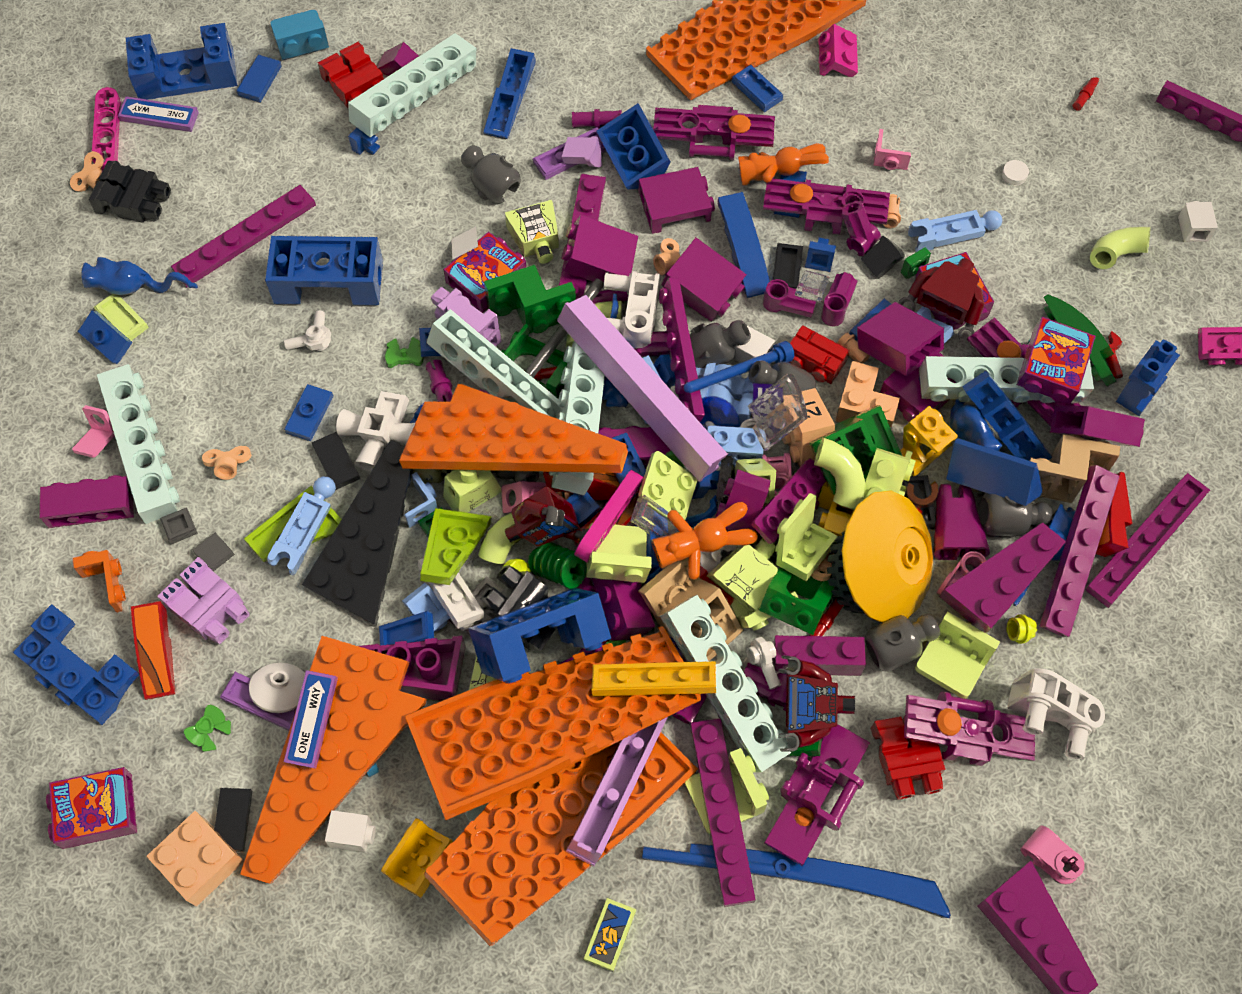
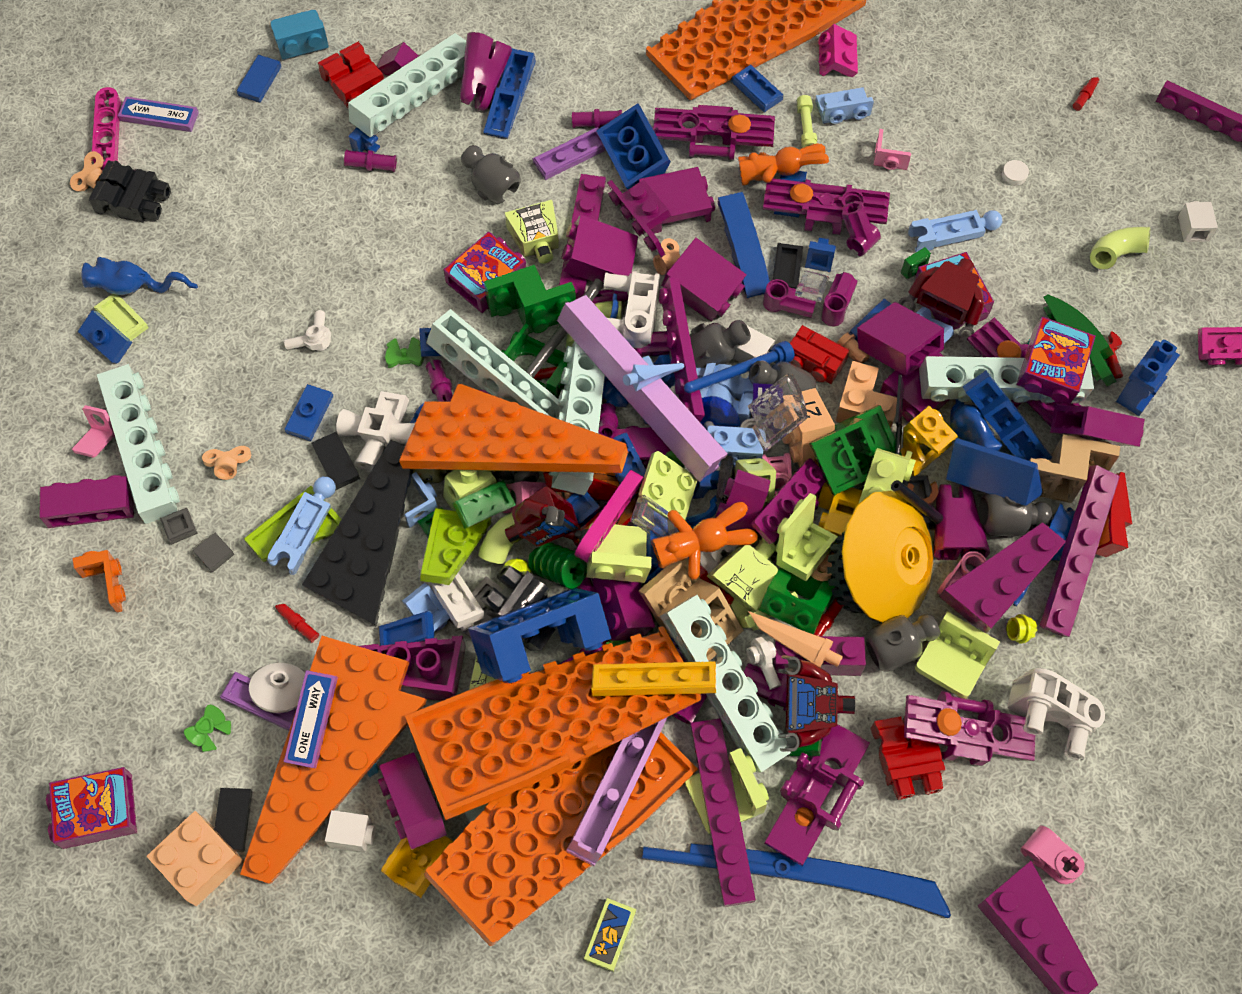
blue bracket [13,604,139,725] -> none
blue plate [125,23,238,100] -> none
slope [131,601,175,700] -> none
lavender hips [157,557,250,644] -> none
magenta plate [171,185,316,288] -> none
blue plate [265,236,383,305] -> none
lavender hips [431,287,501,347] -> none
white sticker [451,226,478,260] -> none
lavender tile [562,136,602,167] -> none
yellowish green cylinder [814,438,866,509] -> none
black tile [861,236,905,279] -> none
light nougat pin [883,194,901,228] -> none
magenta plate [1085,473,1210,608] -> none
none -> red piece [275,604,319,643]
none -> magenta pin [344,150,397,172]
none -> magenta brick [378,752,447,850]
none -> green plate [452,480,516,529]
none -> magenta piece [460,32,512,111]
none -> magenta pin [598,403,618,439]
none -> magenta bracket [607,180,671,257]
none -> light blue piece [623,363,684,391]
none -> light nougat bar [748,611,843,668]
none -> yellowish green bar [796,95,817,148]
none -> light blue bracket [815,87,874,124]
none -> black piece [891,480,943,524]
none -> black piece [895,375,904,455]

